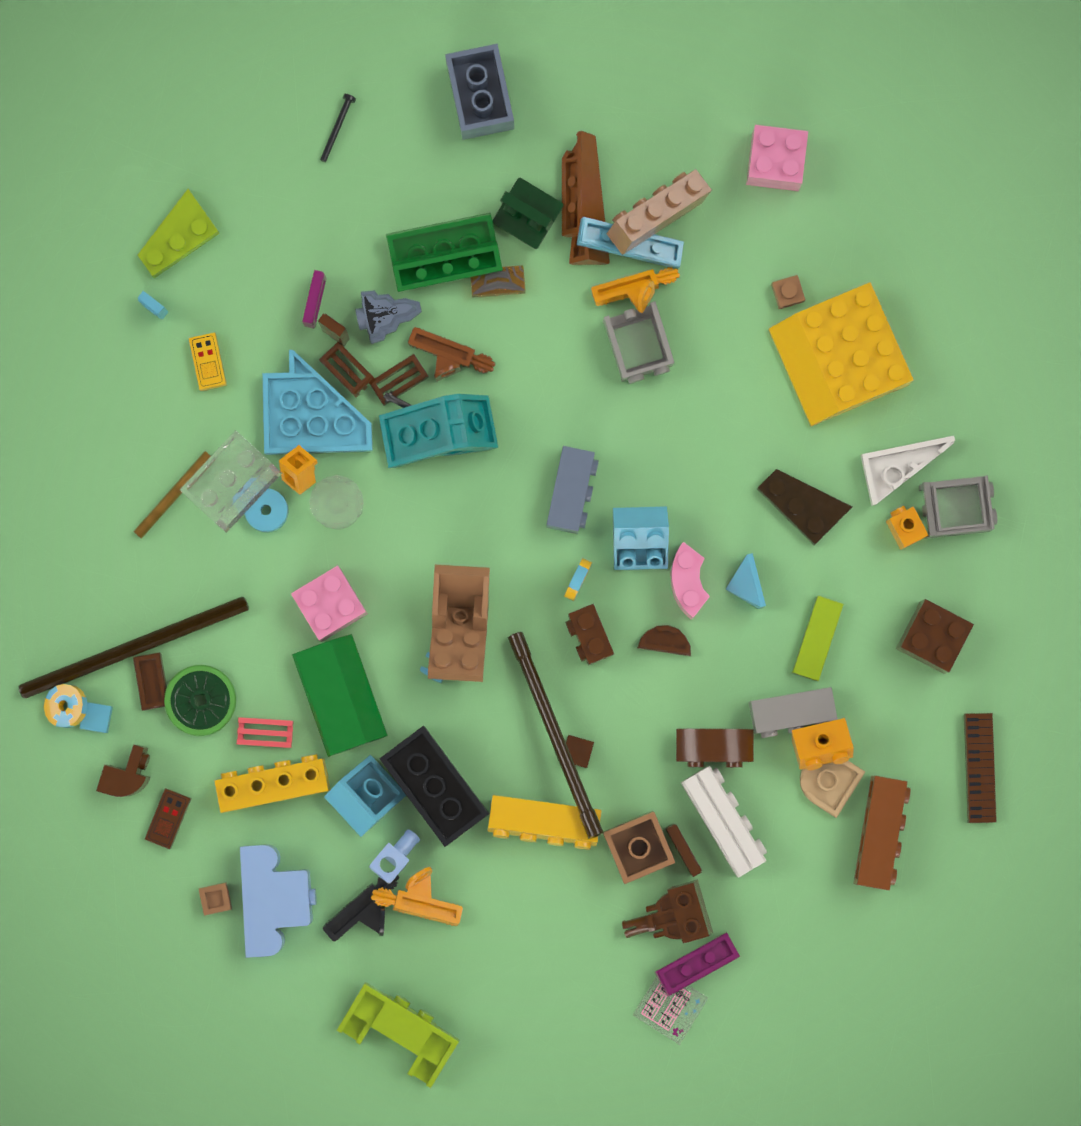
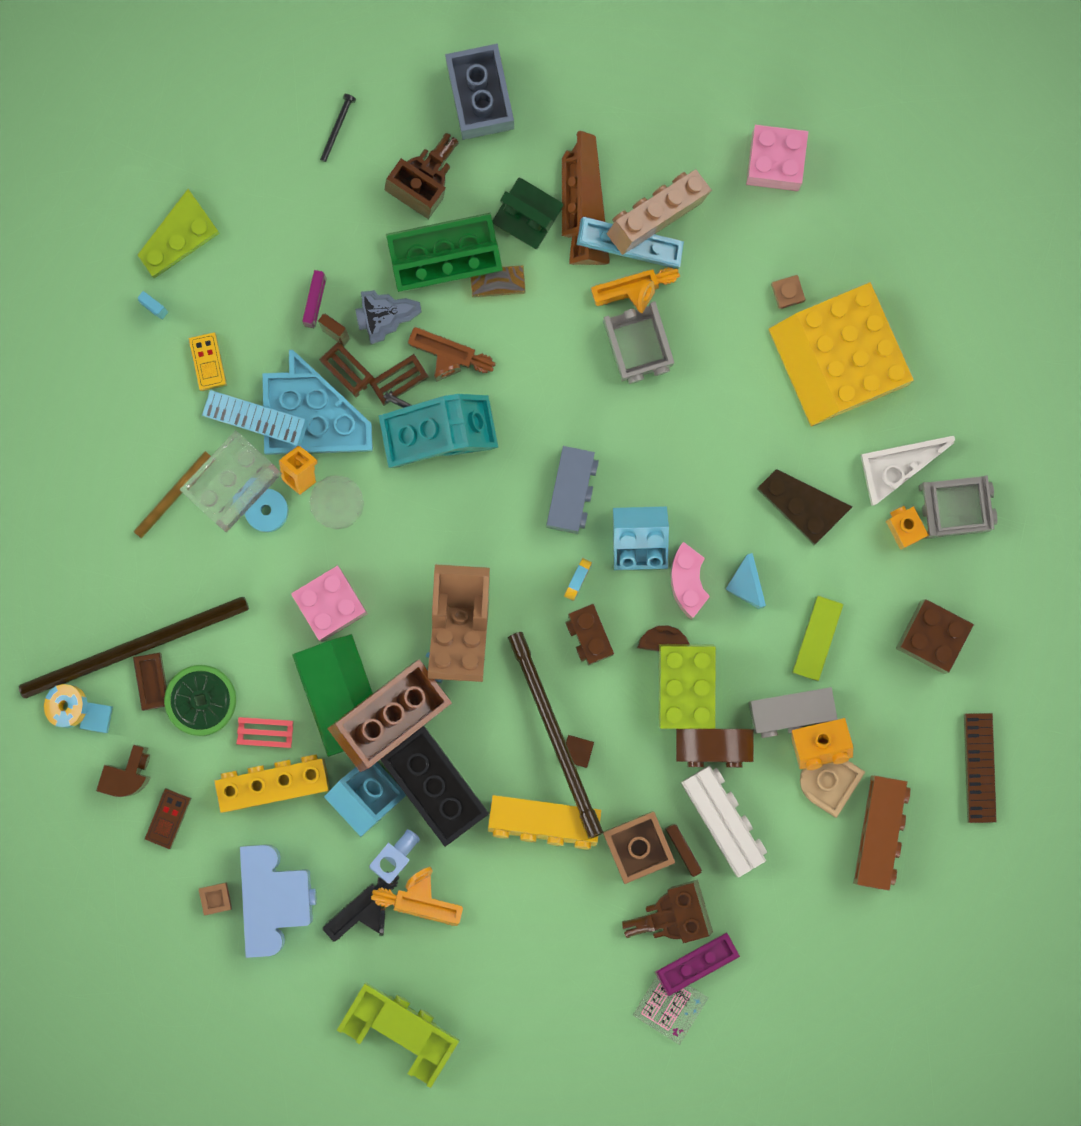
none -> medium azure tile [202,390,308,447]
none -> dark orange brick [327,659,452,772]
none -> reddish brown brick [384,133,459,220]
none -> lime brick [659,644,716,729]

